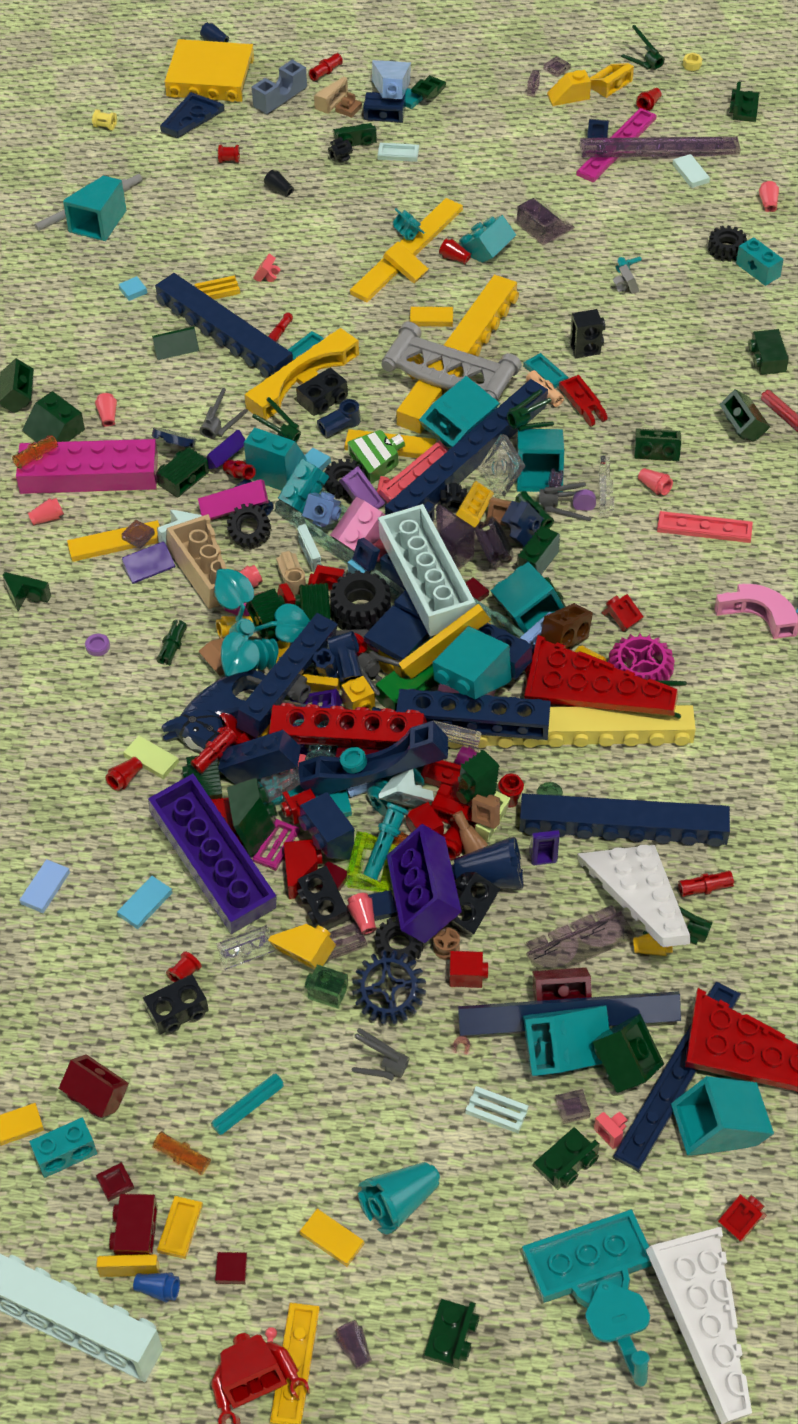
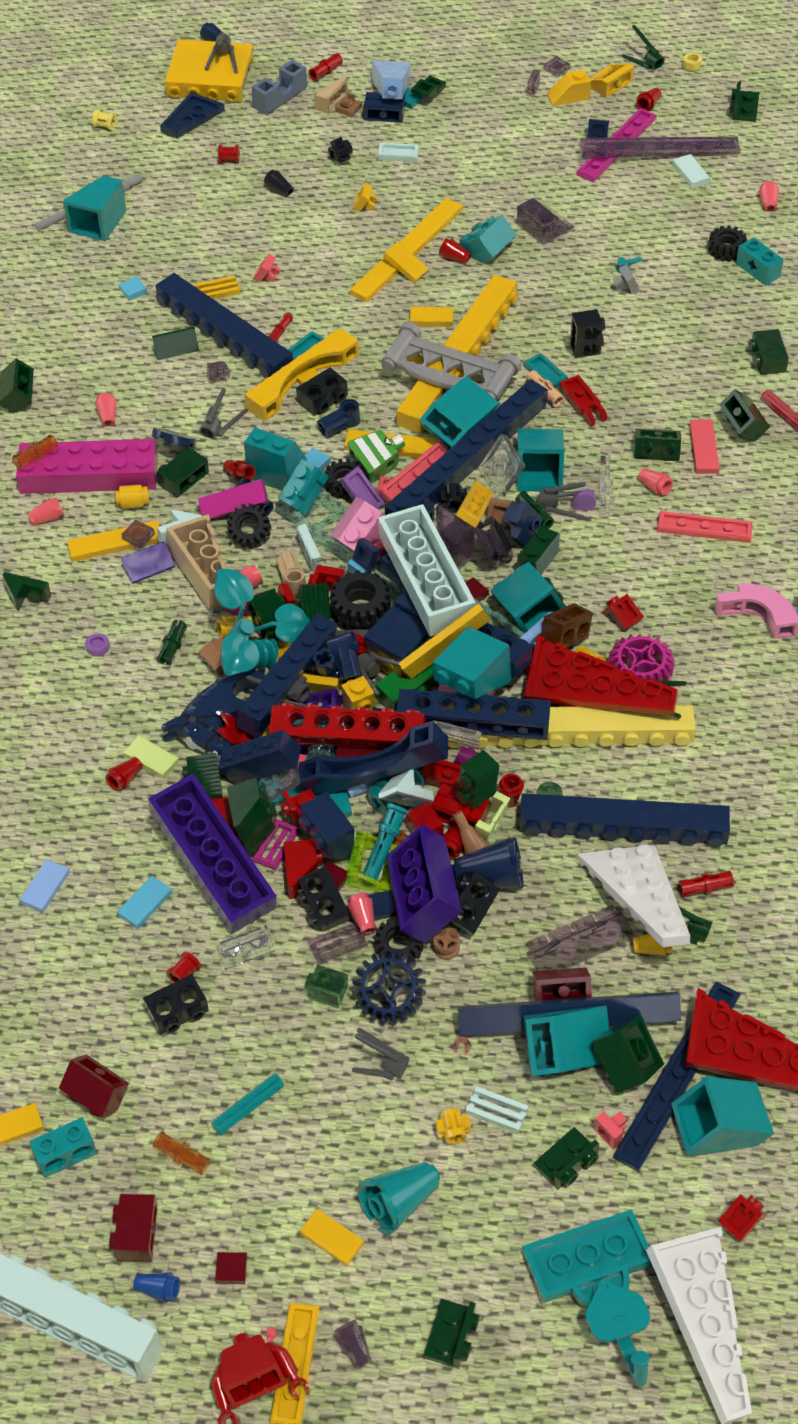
dark green slope [22,391,85,443] -> none
dark red tile [96,1162,135,1202] -> none
yellow tile [97,1254,160,1277] -> none
yellow tile [157,1196,203,1259] -> none
red pin [190,727,238,774] -> none
dark purple slope [206,430,246,469] -> none
dark green plant [252,397,301,443] -> none
yellow slope [268,924,336,972] -> none
medium blue brick [302,492,341,527] -> none
dark green bracket [333,123,377,146] -> none
teal tile [340,747,367,773] -> none
teal hinge [393,208,425,240] -> none
red brick [450,951,488,988] -> none
medium nougat tile [472,795,500,829] -> none
dark green plant [507,389,554,431] -> none
dark purple slope [529,830,560,866] -> none
bush [547,468,563,487] -> none
tile [555,1089,591,1124] -> none
none -> yellow brick [115,484,149,509]
none -> dark grey plant [205,32,238,73]
none -> tile [207,361,230,384]
none -> yellow tile [352,182,378,211]
none -> yellow gear [436,1108,471,1144]
none -> coral tile [689,419,720,474]

